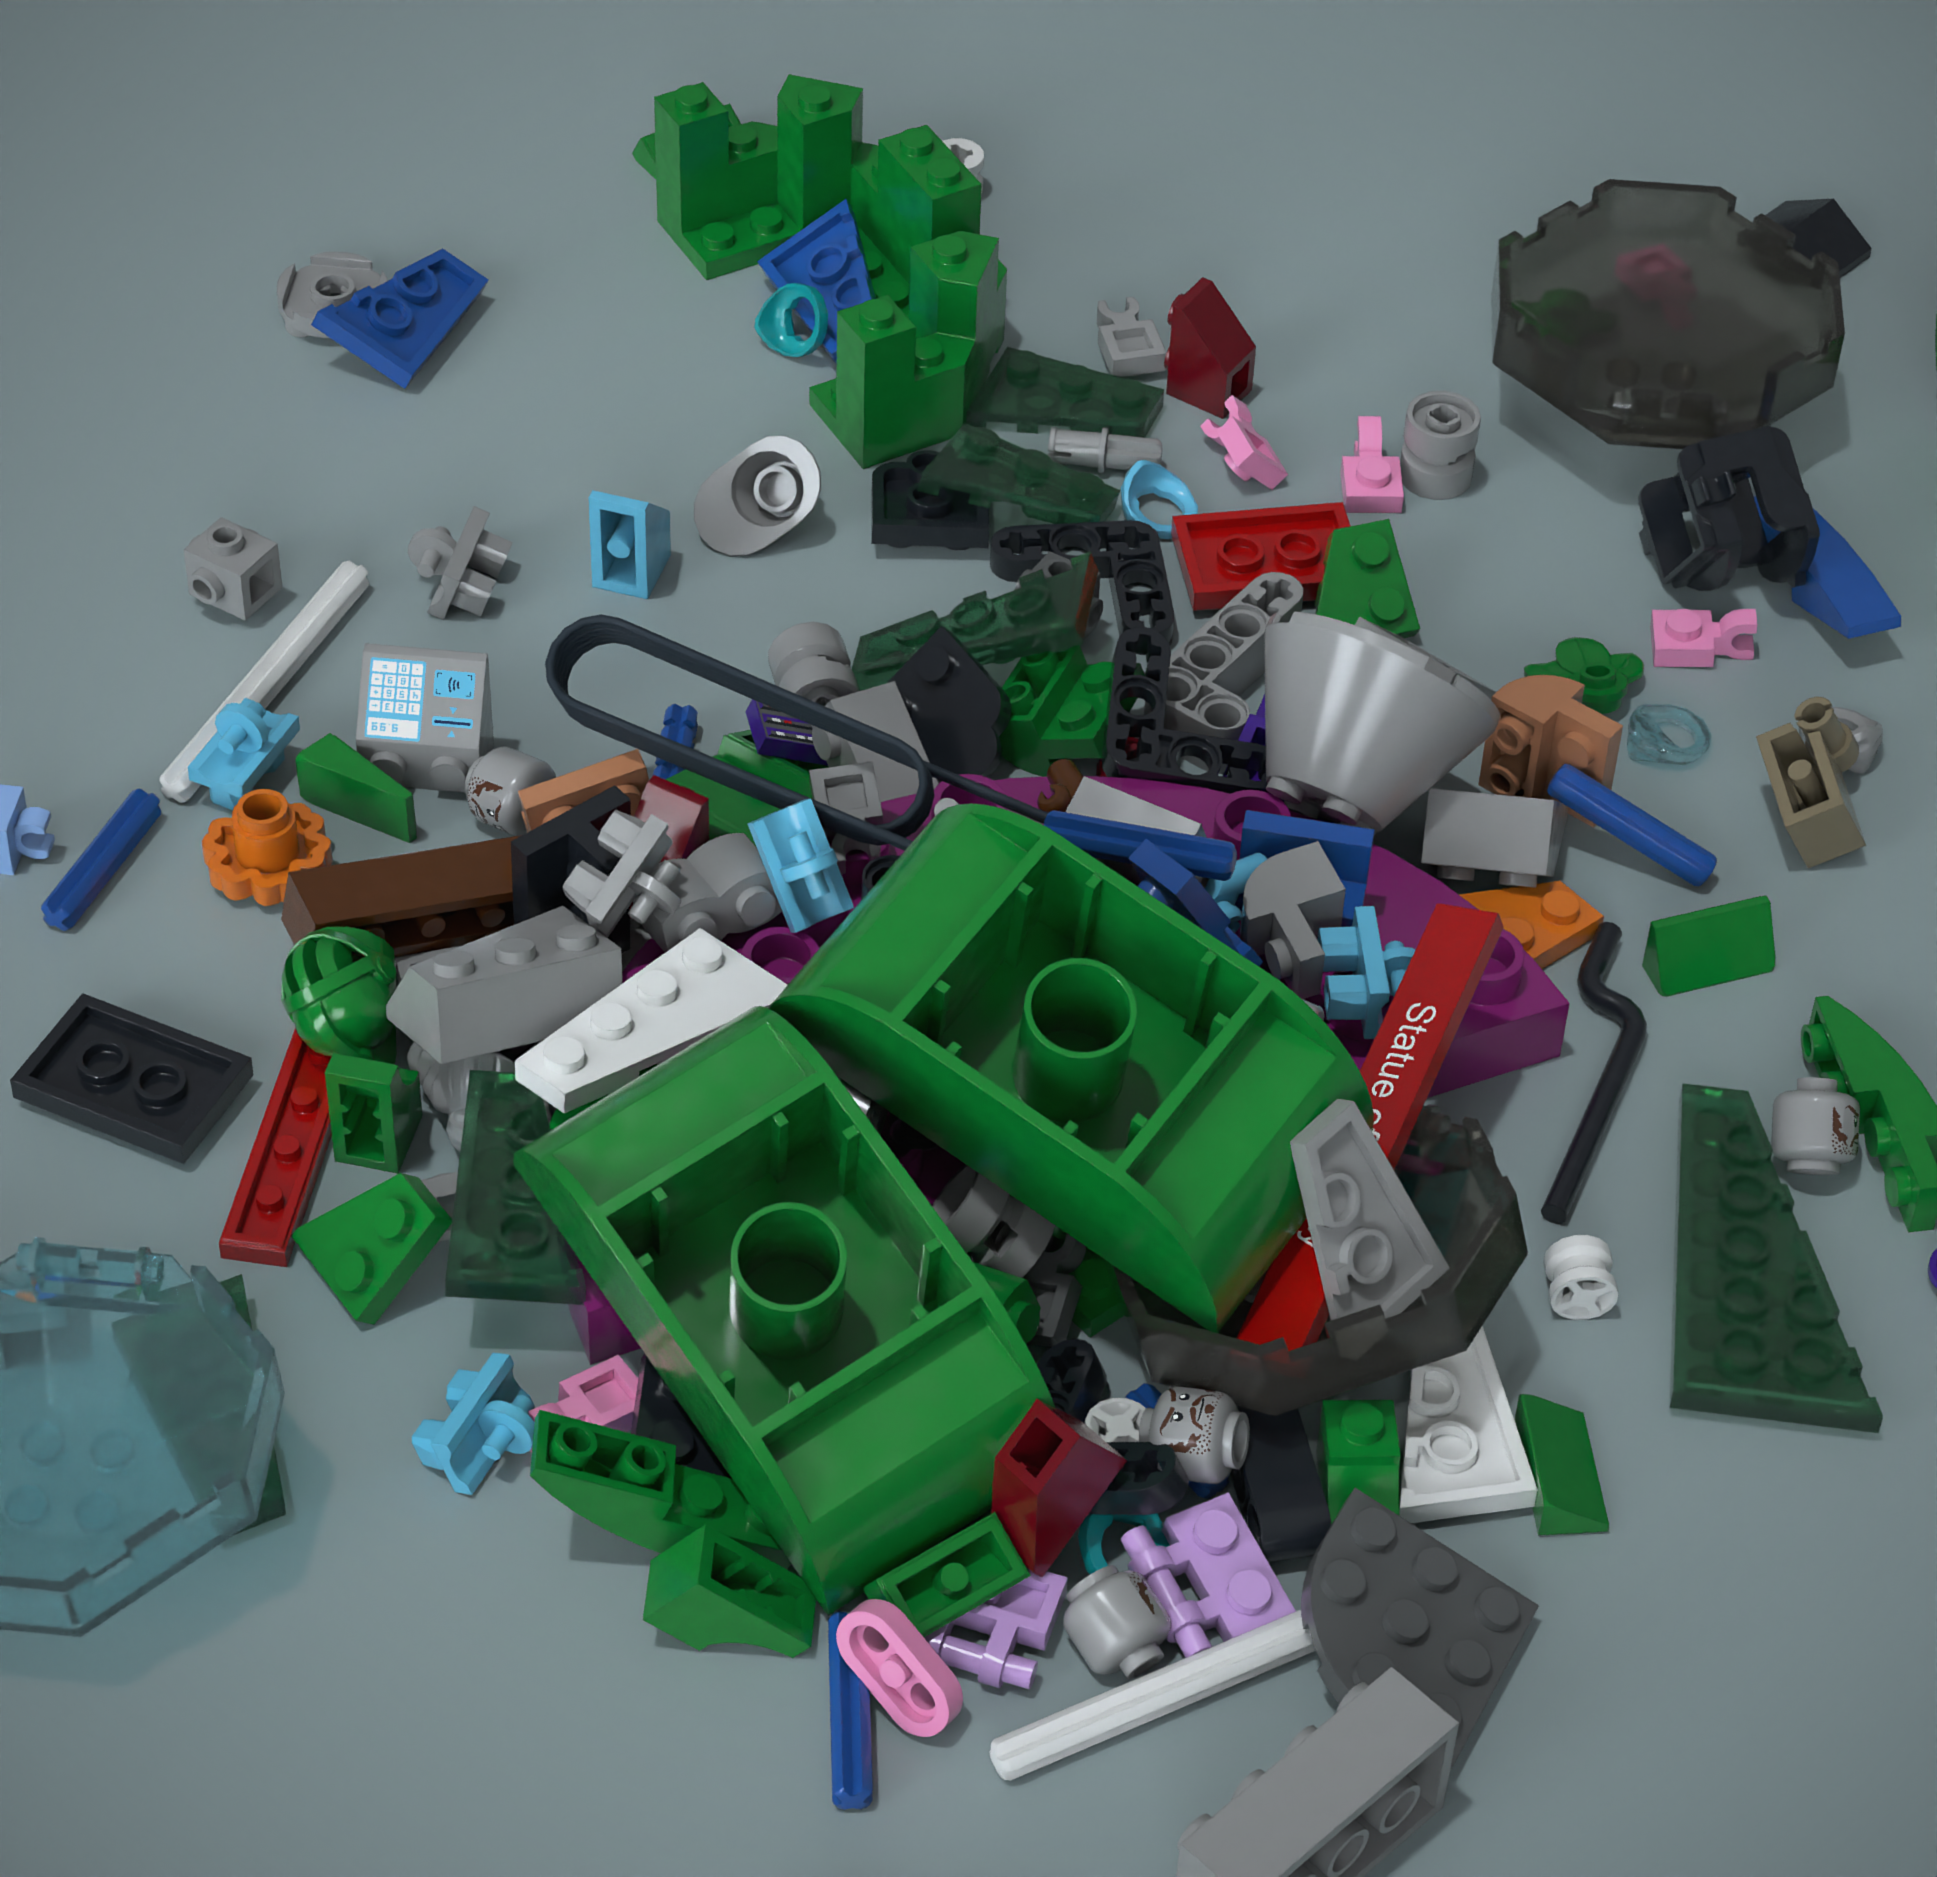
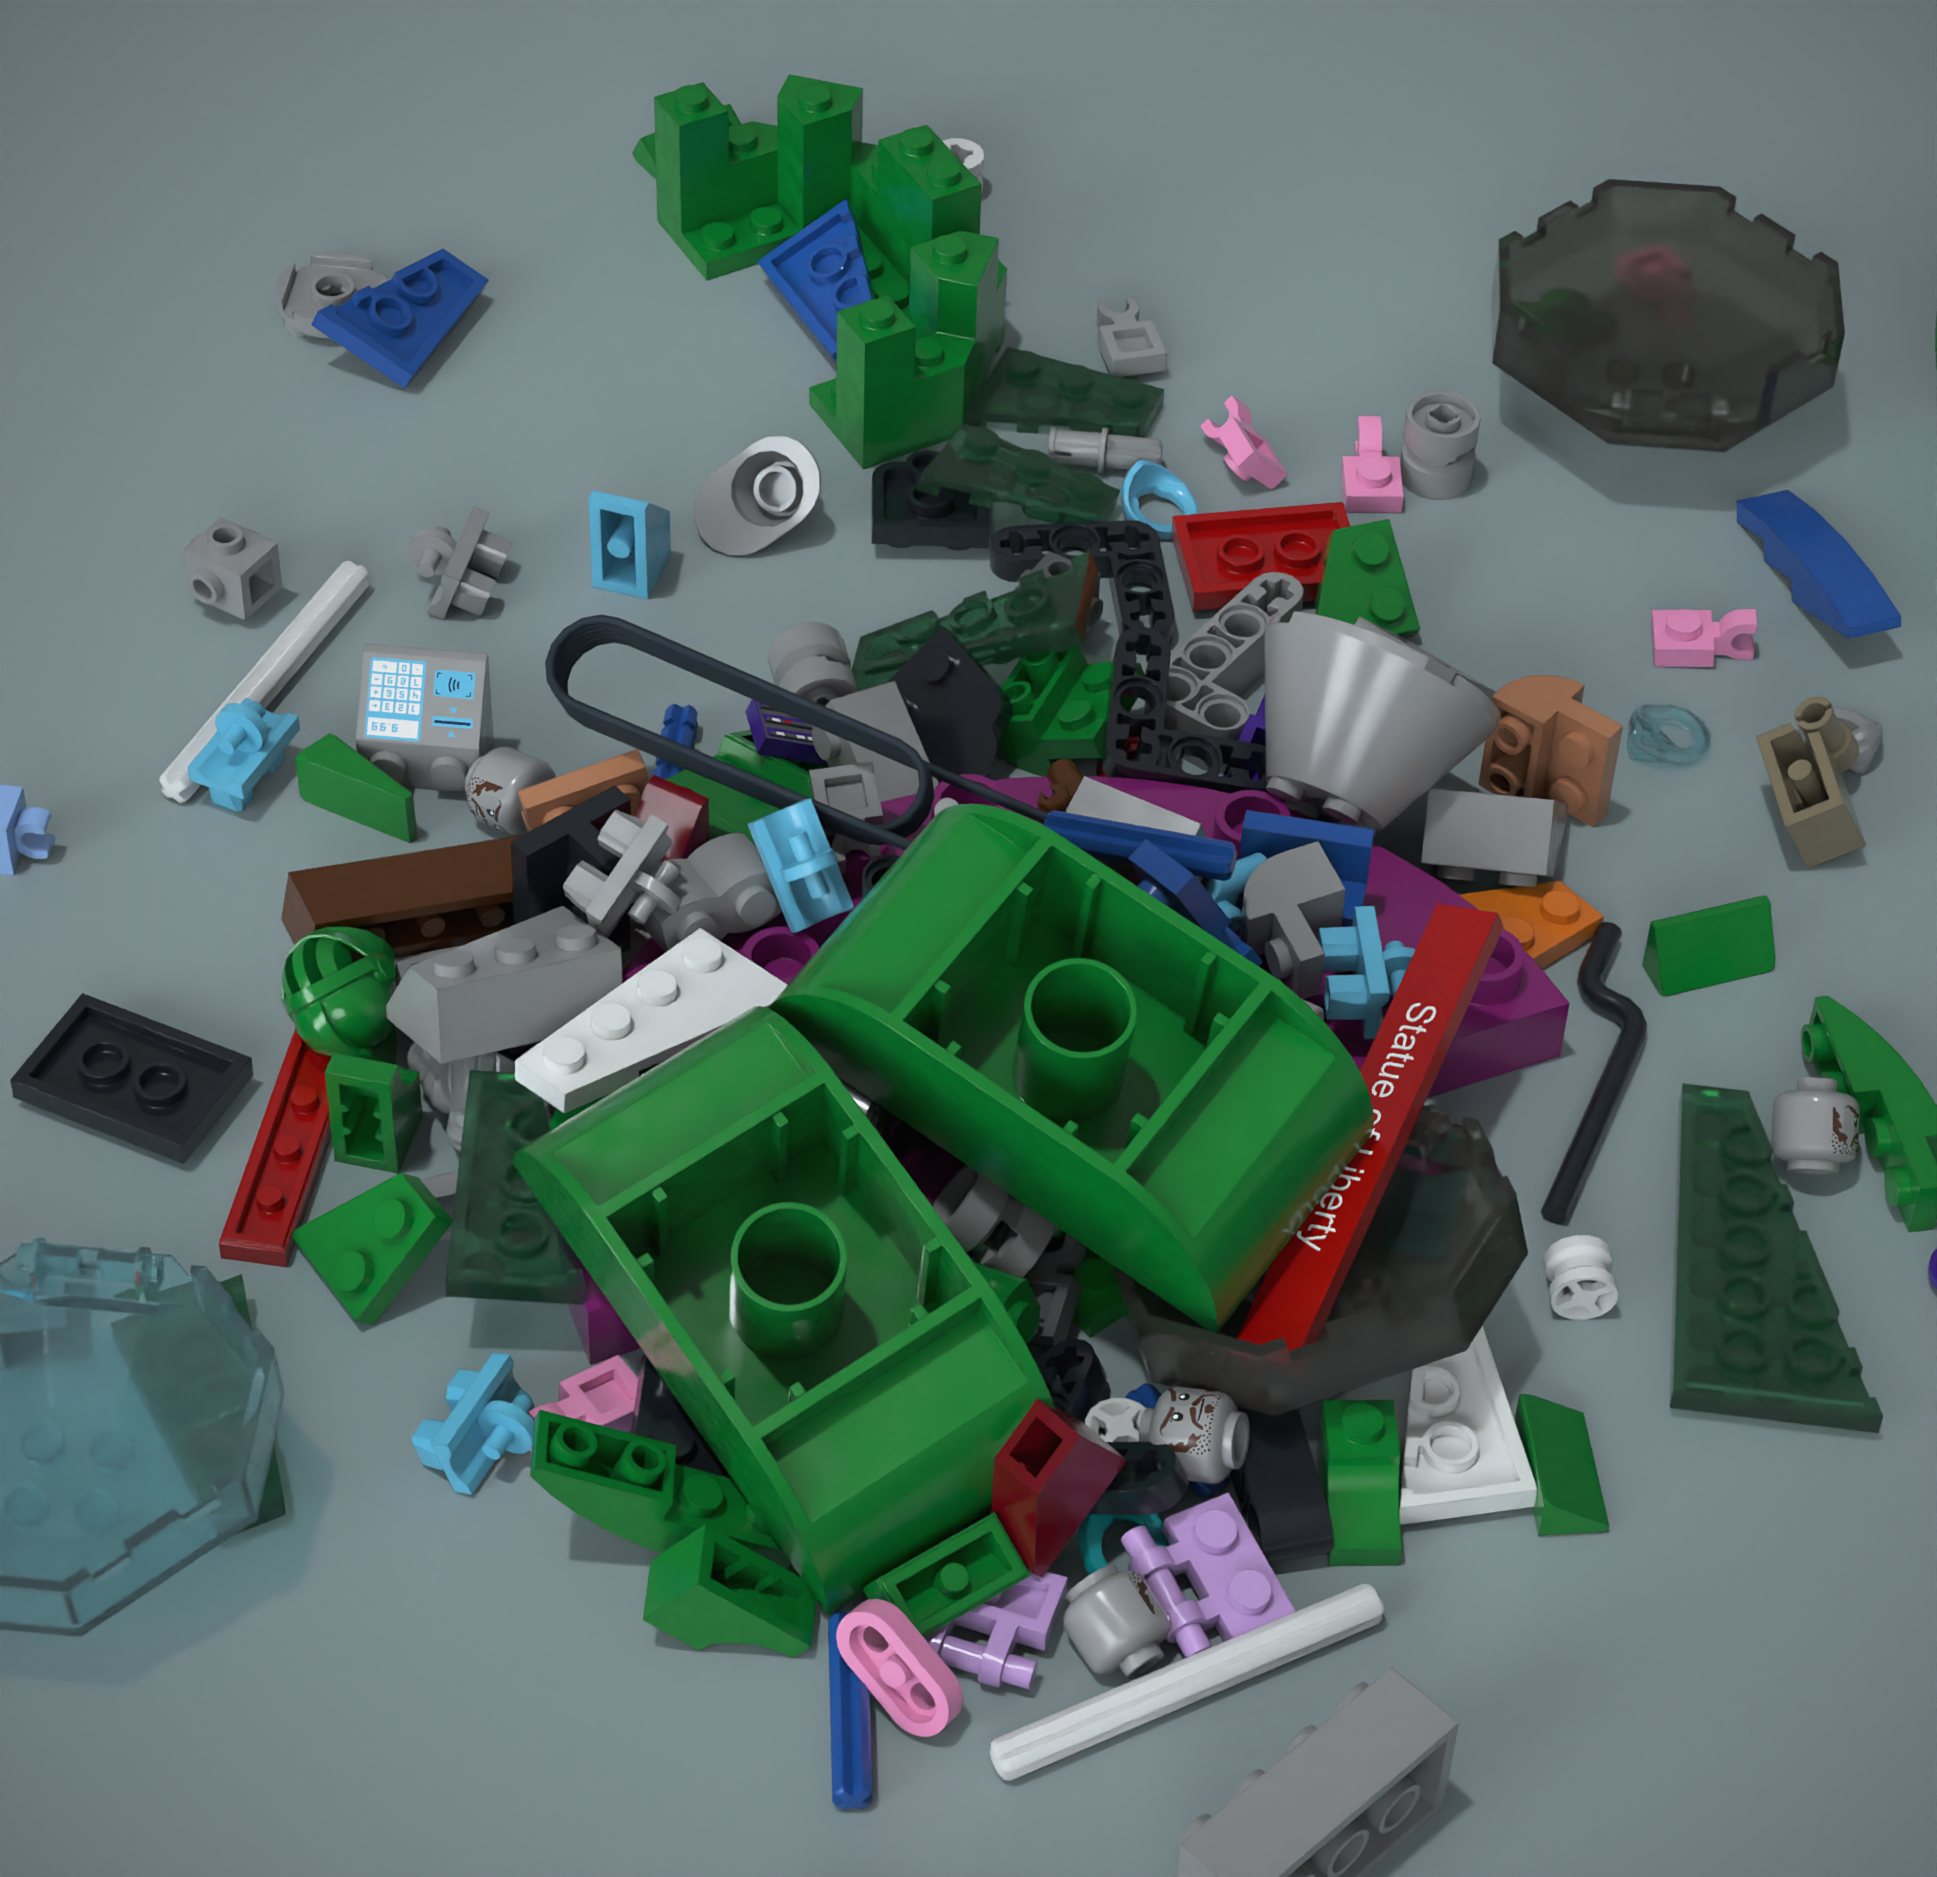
blue axle [41,788,161,931] -> none
orange plant [202,789,333,906] -> none
teal piece [754,283,828,357] -> none
dark red slope [1164,277,1256,419] -> none
light grey wing [1290,1099,1450,1356] -> none
dark grey plate [1301,1488,1539,1770] -> none
green plate [1524,637,1644,714] -> none
blue axle [1547,764,1717,887] -> none
black animal [1638,426,1820,591] -> none
black slope [1740,198,1872,288] -> none

